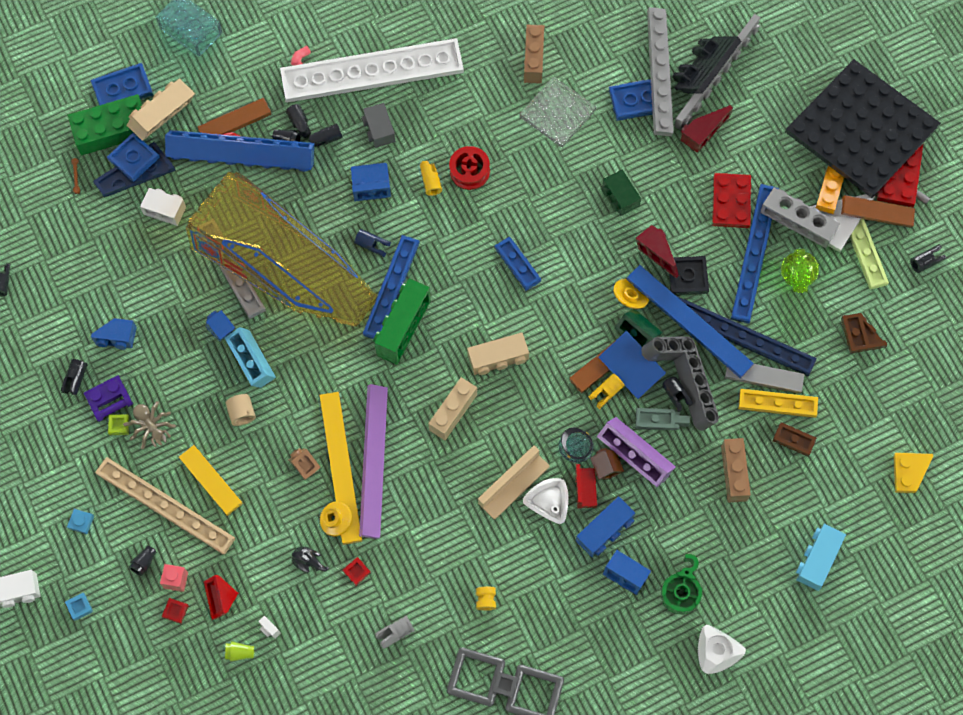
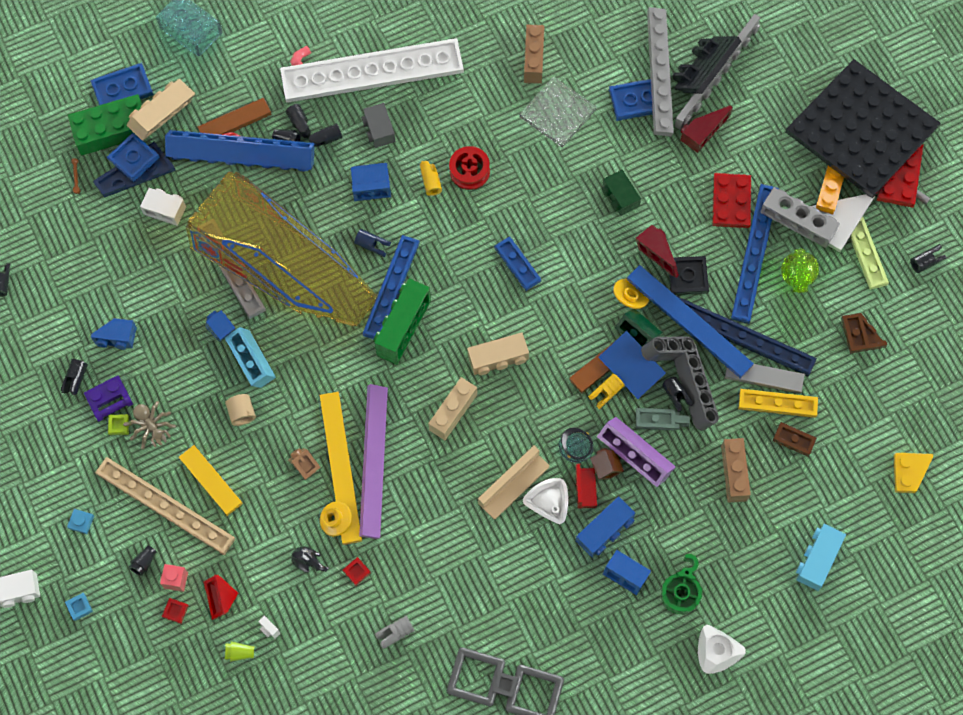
yellow wheel [476,587,496,611] -> none
dark orange tile [841,195,915,228] -> none

